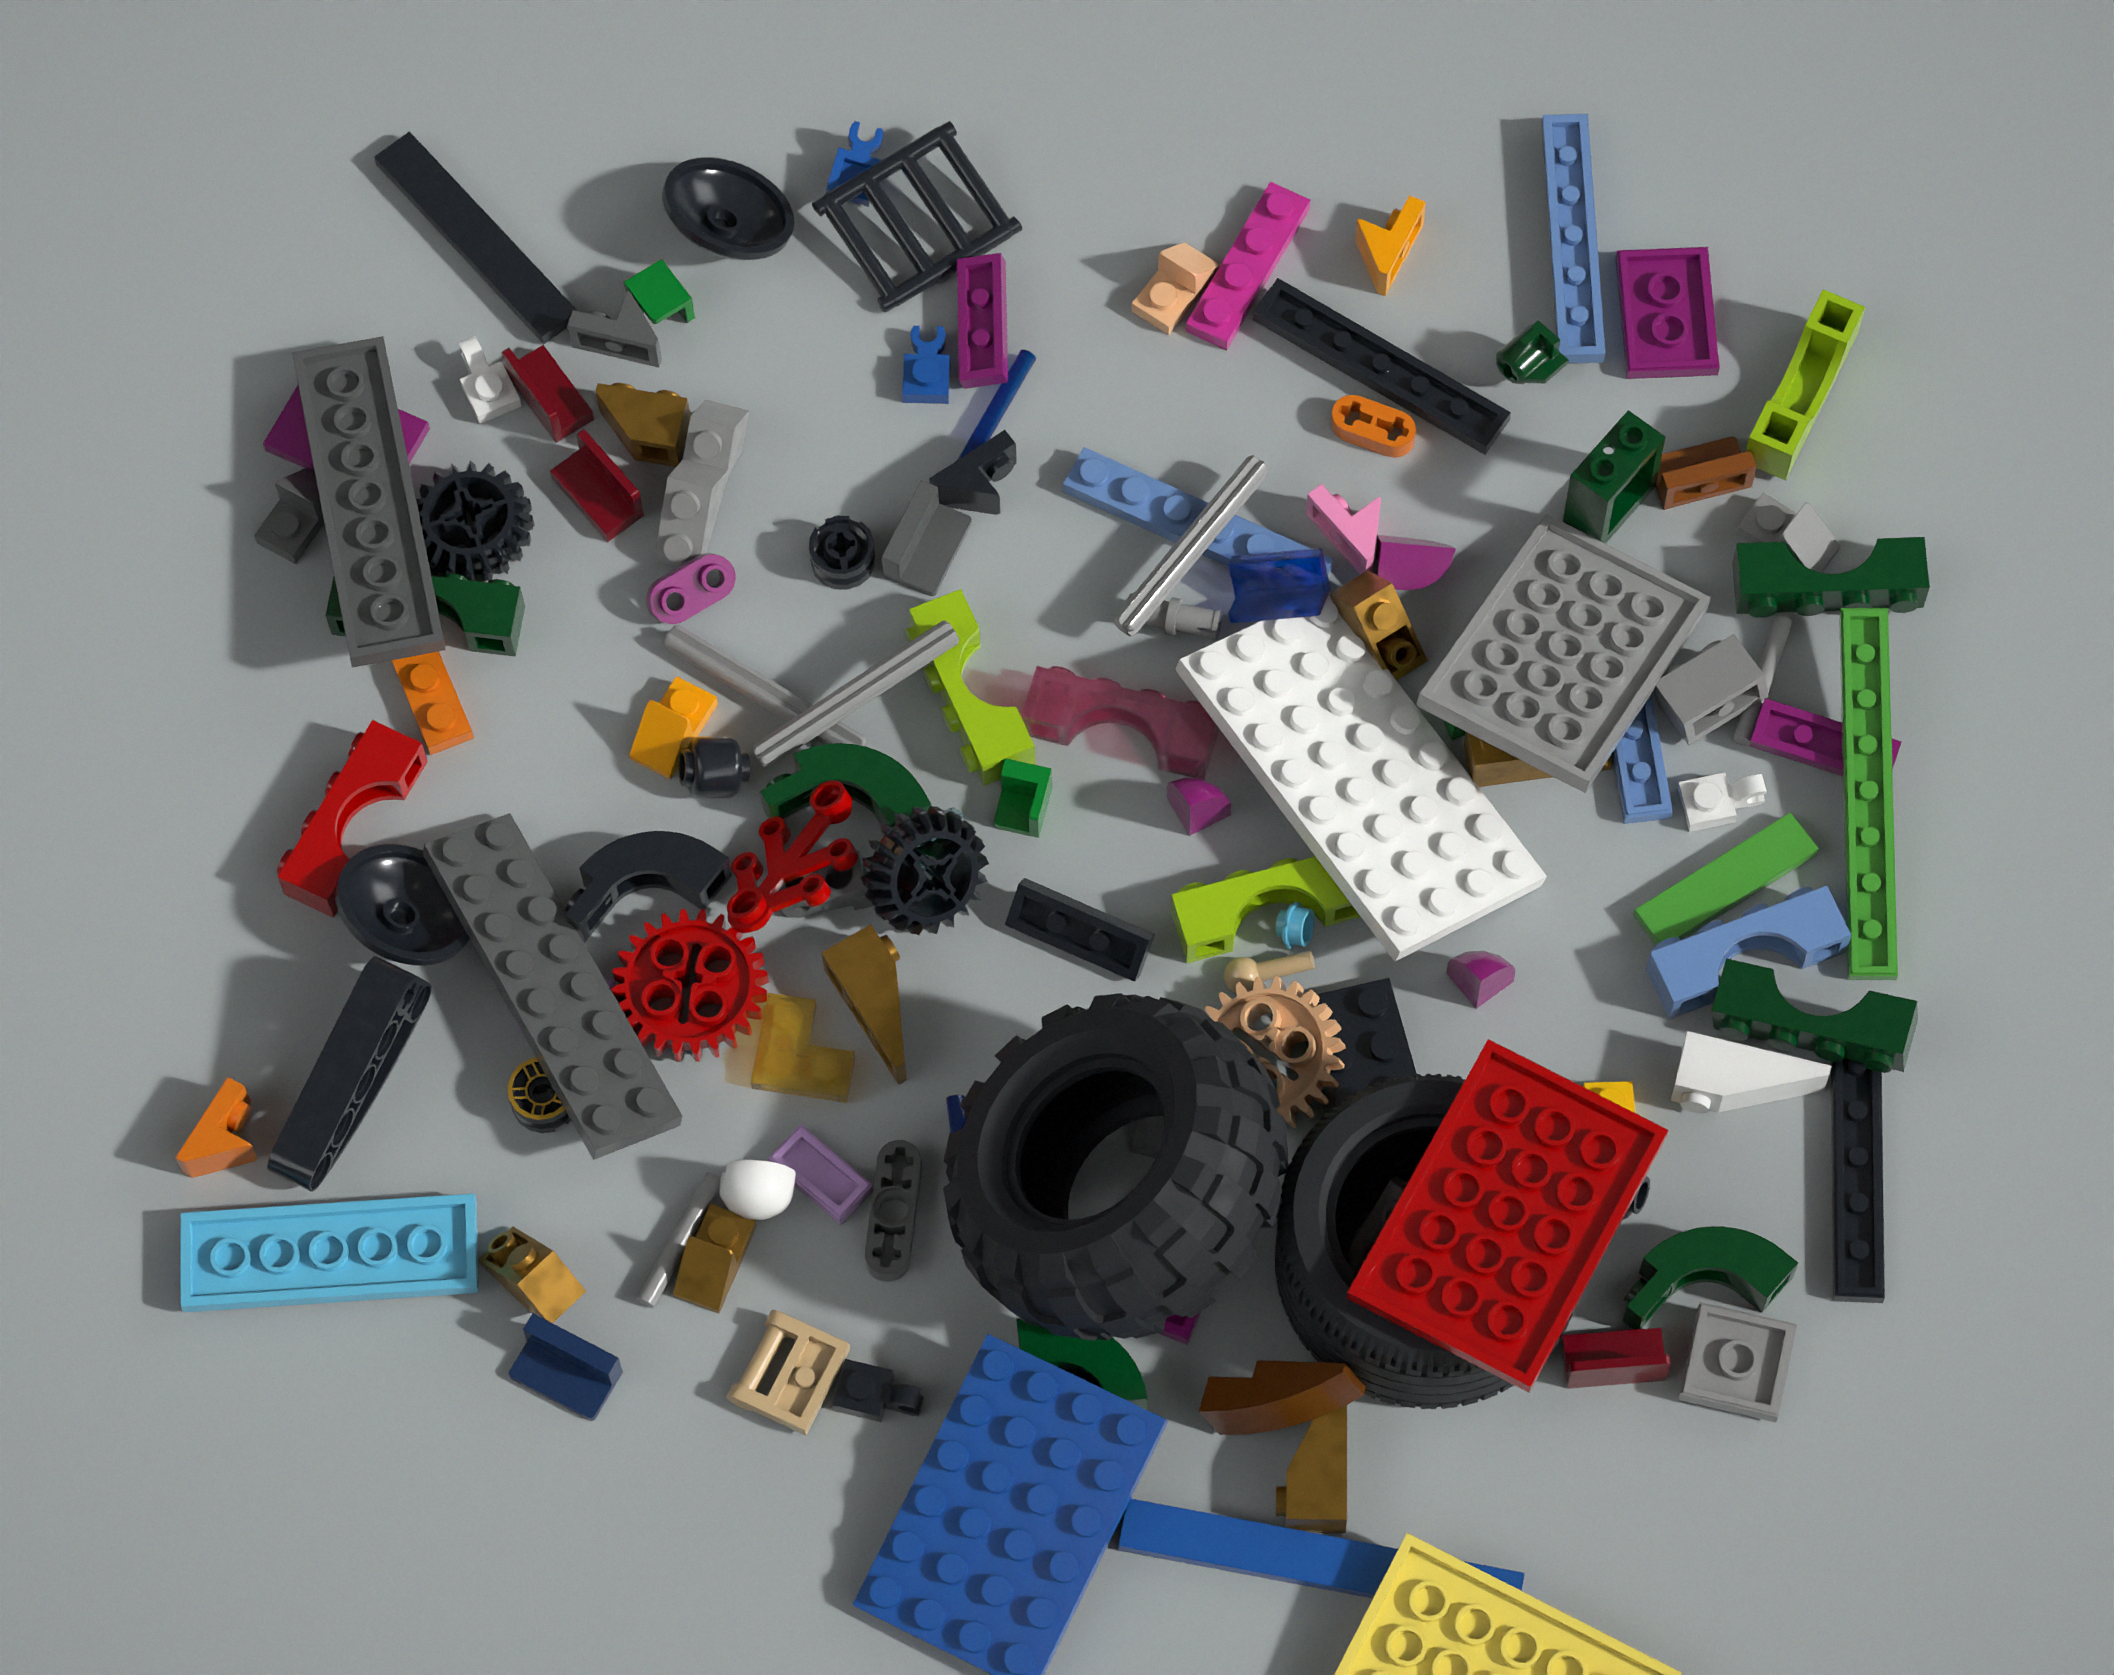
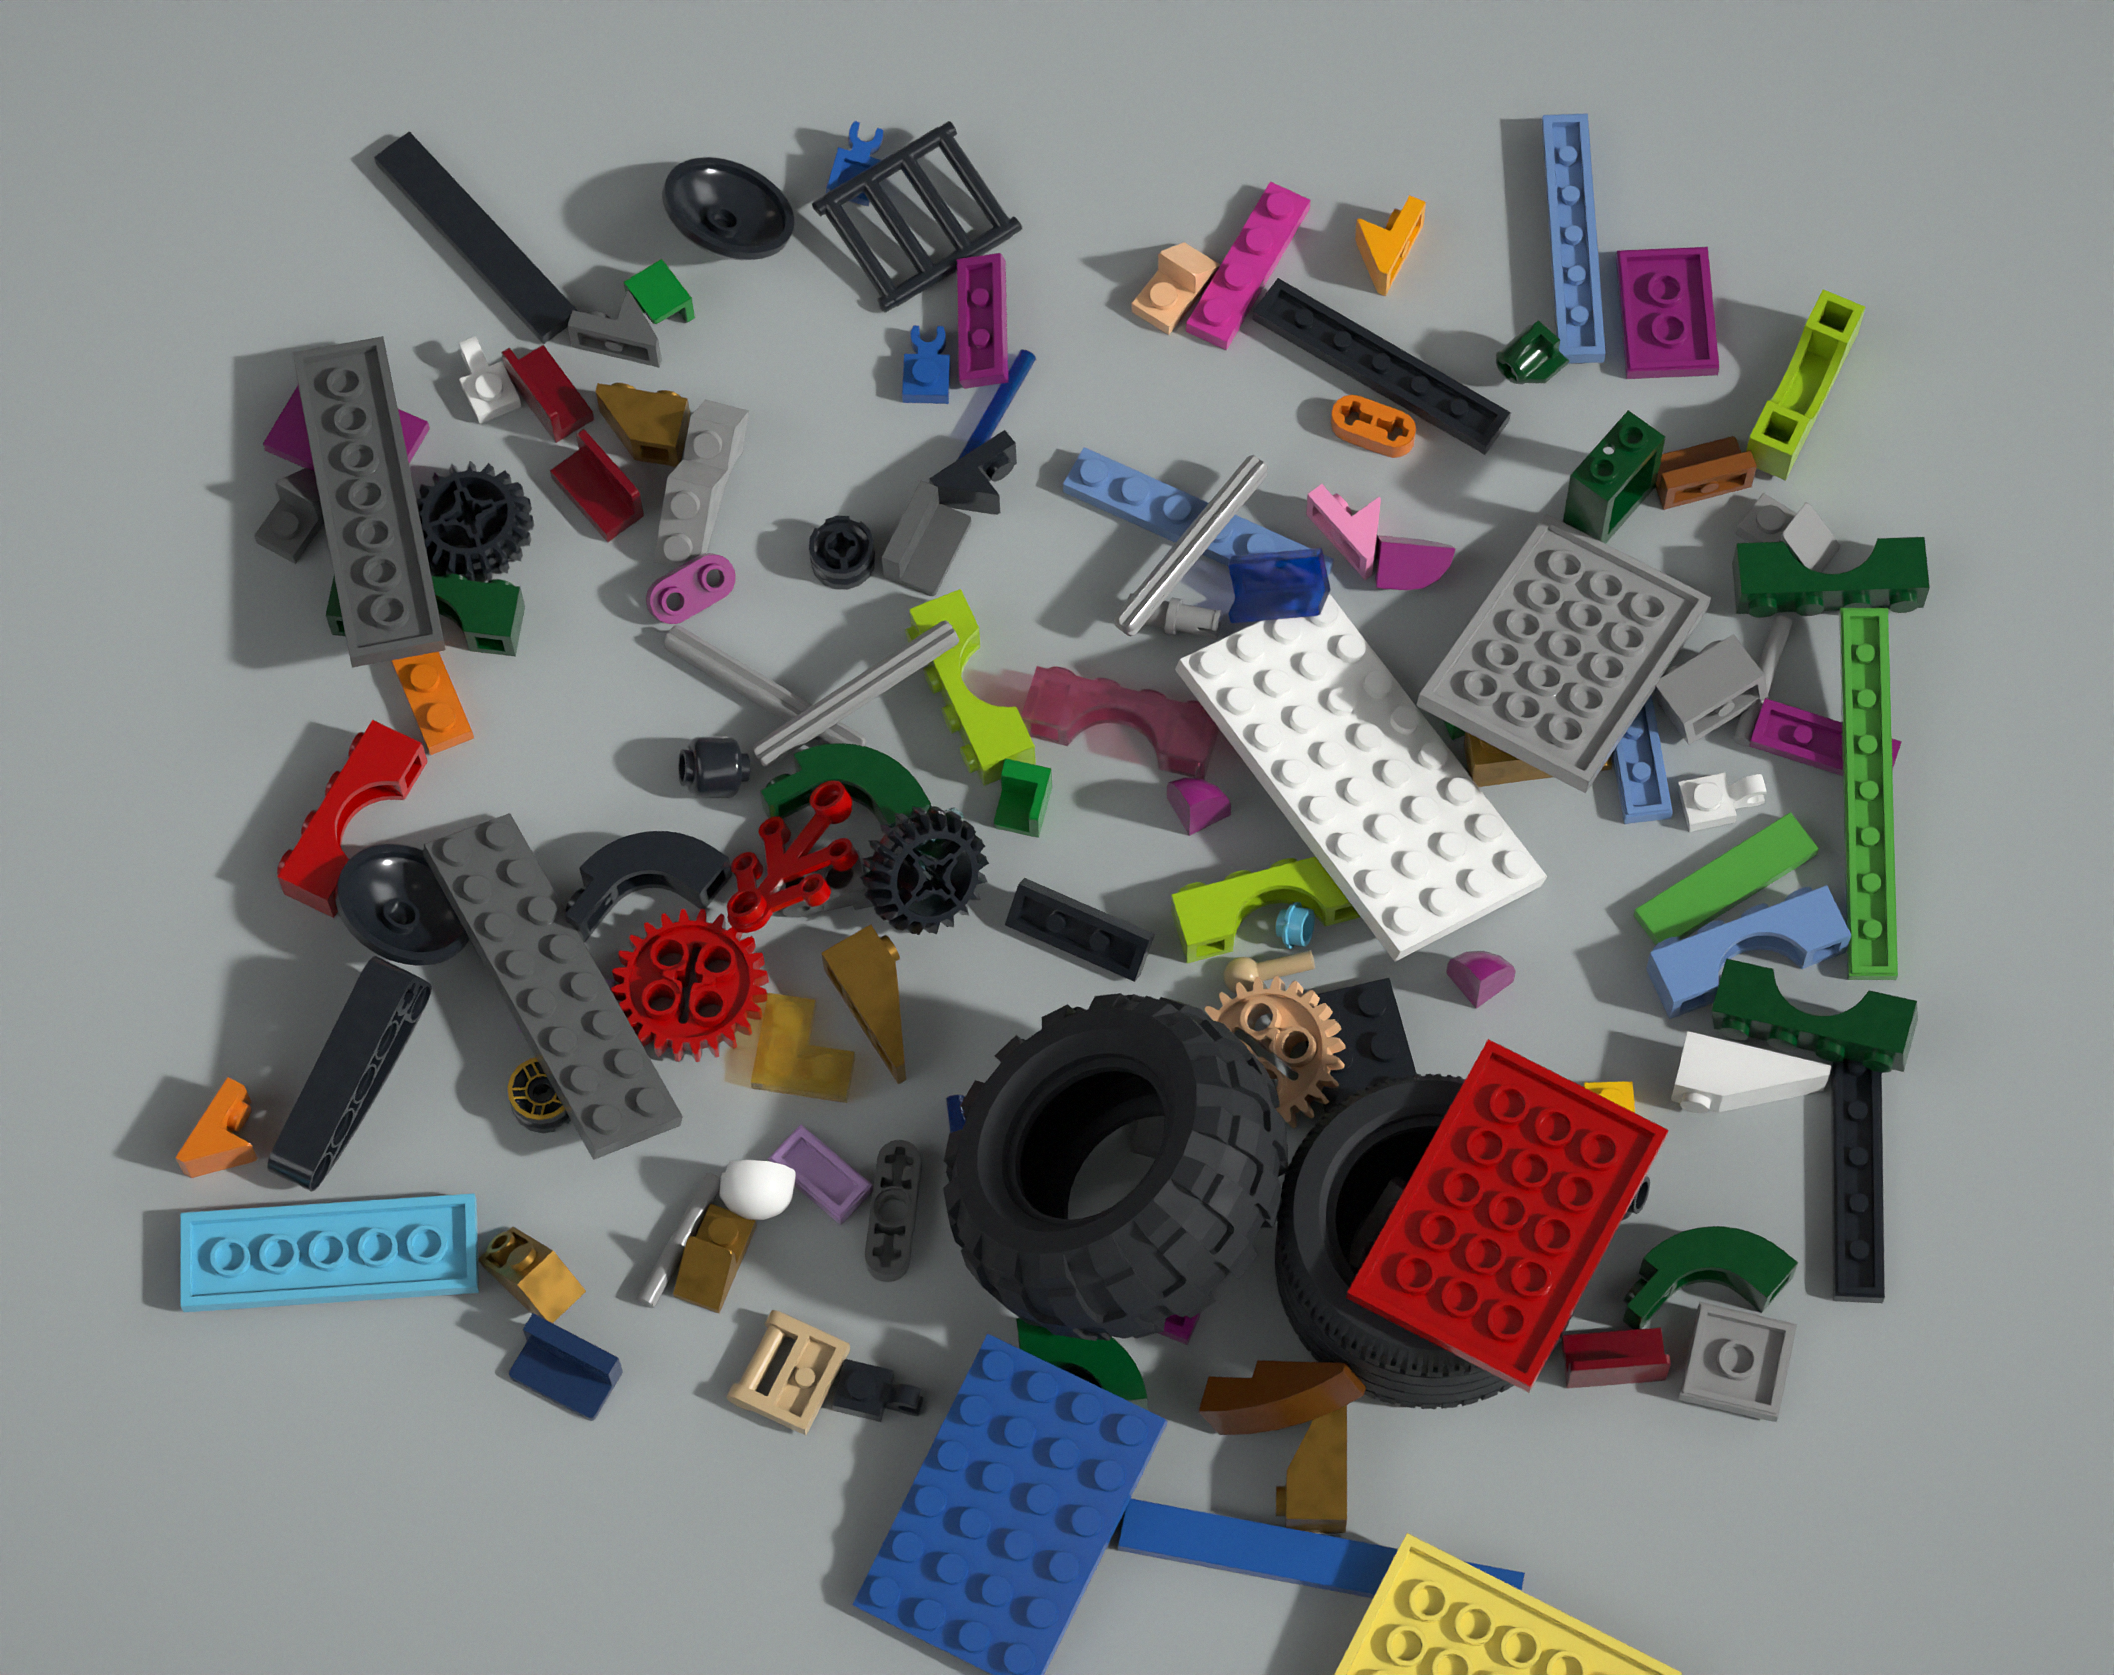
light orange slope [629,676,718,779] -> none
pearl gold slope [1329,570,1428,681] -> none

